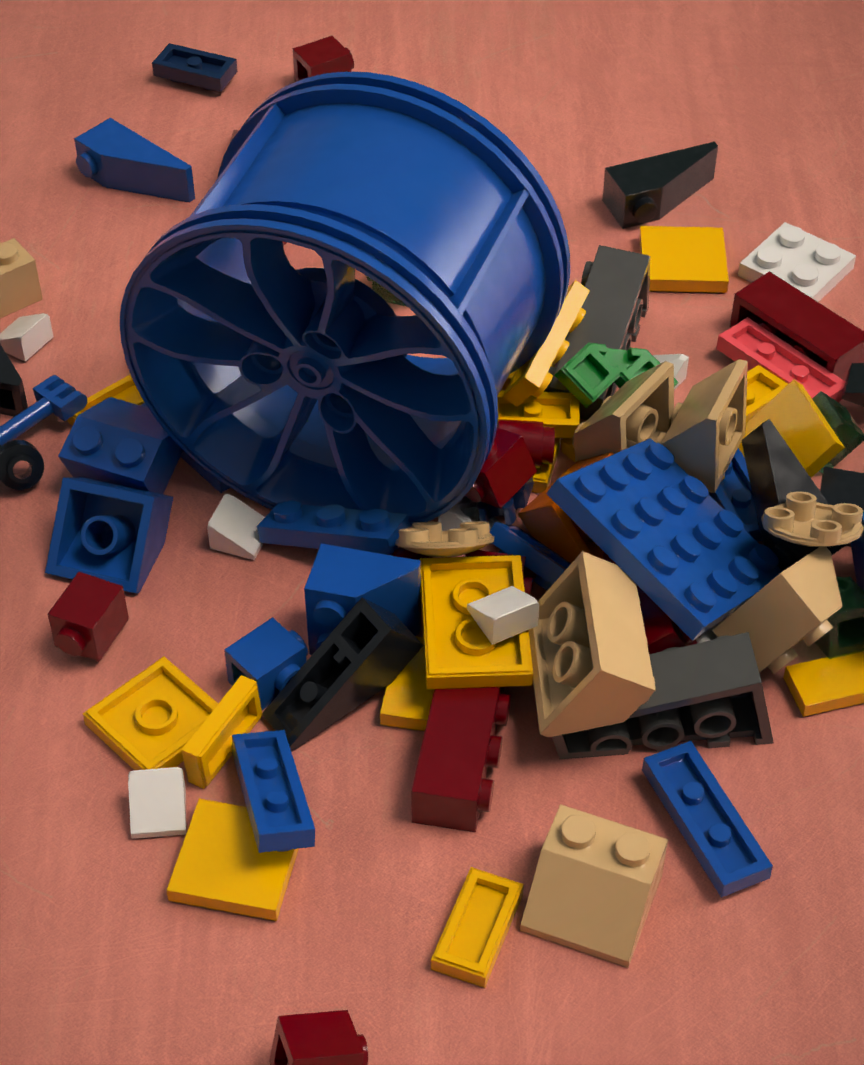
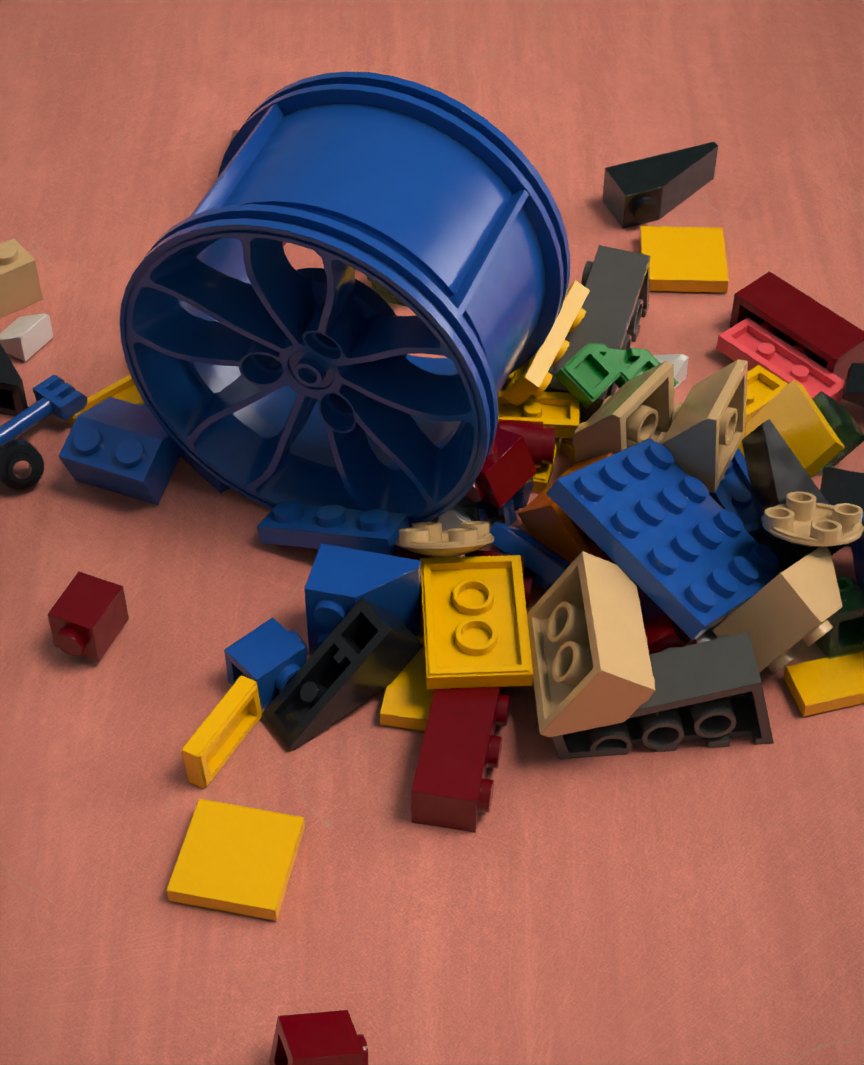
blue slope [45,477,173,593] -> none
blue slope [74,118,195,202] -> none
yellow tile [82,656,218,770] -> none
white slope [128,767,187,839] -> none
dark blue plate [152,43,238,92] -> none
white slope [207,494,265,560] -> none
blue plate [232,730,315,853] -> none
dark red brick [292,36,354,82] -> none
yellow tile [431,867,524,988] -> none
white slope [467,586,539,645] -> none
tan slope [520,804,668,968] -> none
blue plate [642,741,773,898] -> none
white plate [738,222,856,302] -> none

